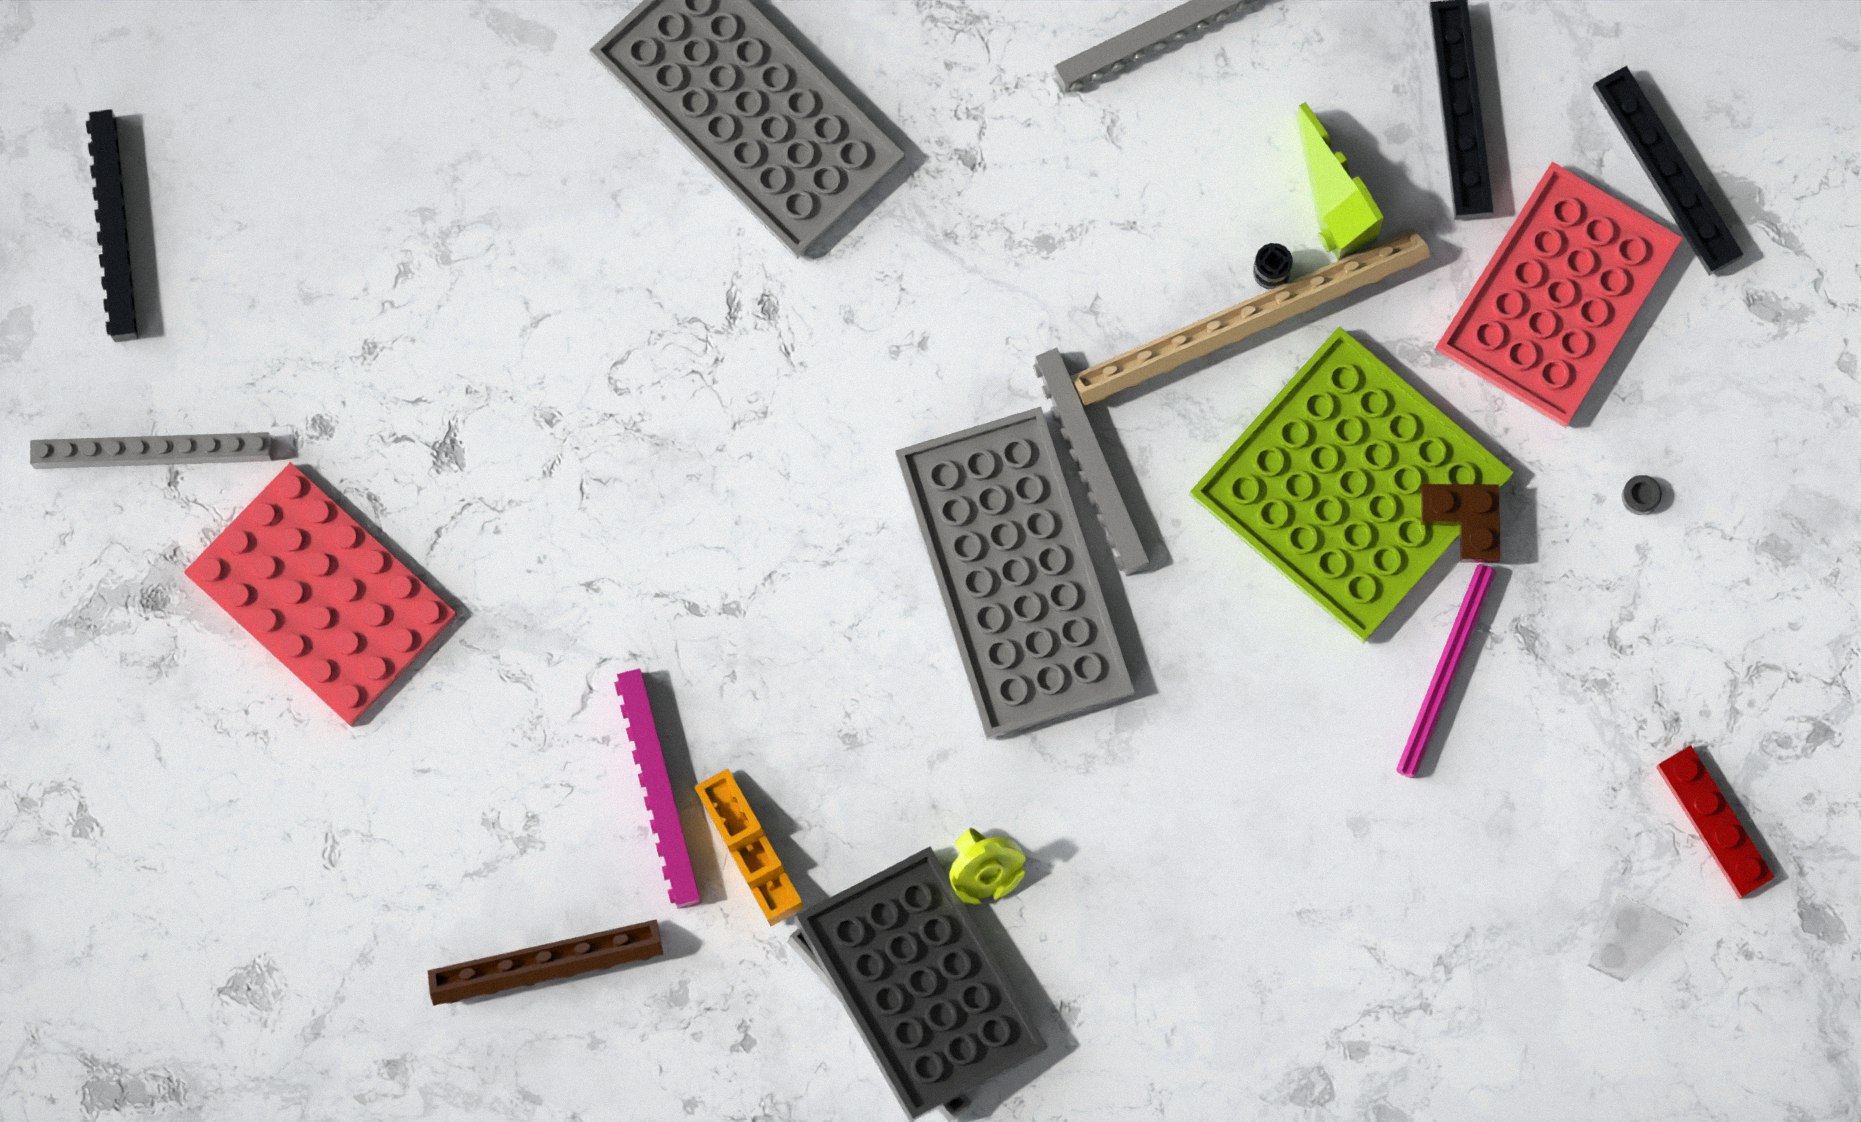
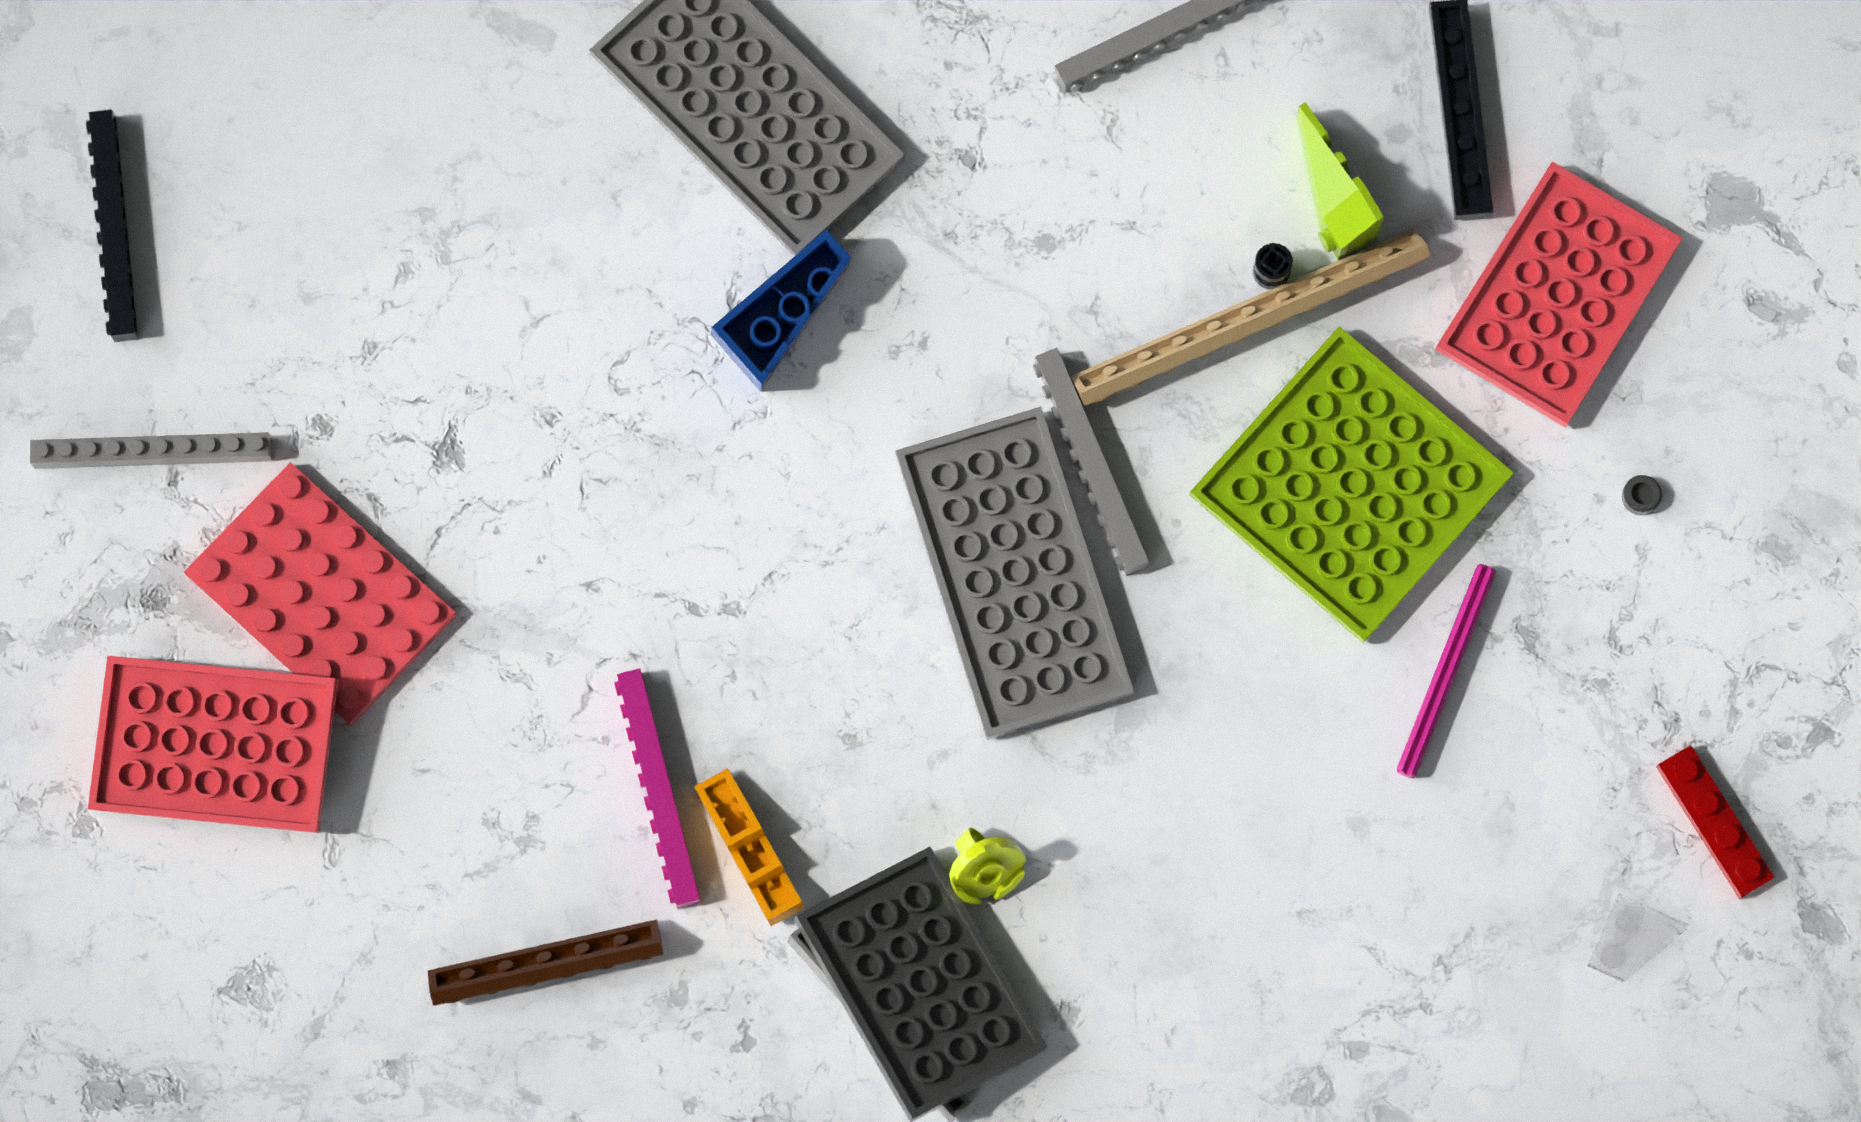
reddish brown plate [1421,484,1500,563] -> none
black plate [1592,65,1744,276] -> none
none -> coral plate [88,656,338,834]
none -> blue wedge [710,229,852,391]

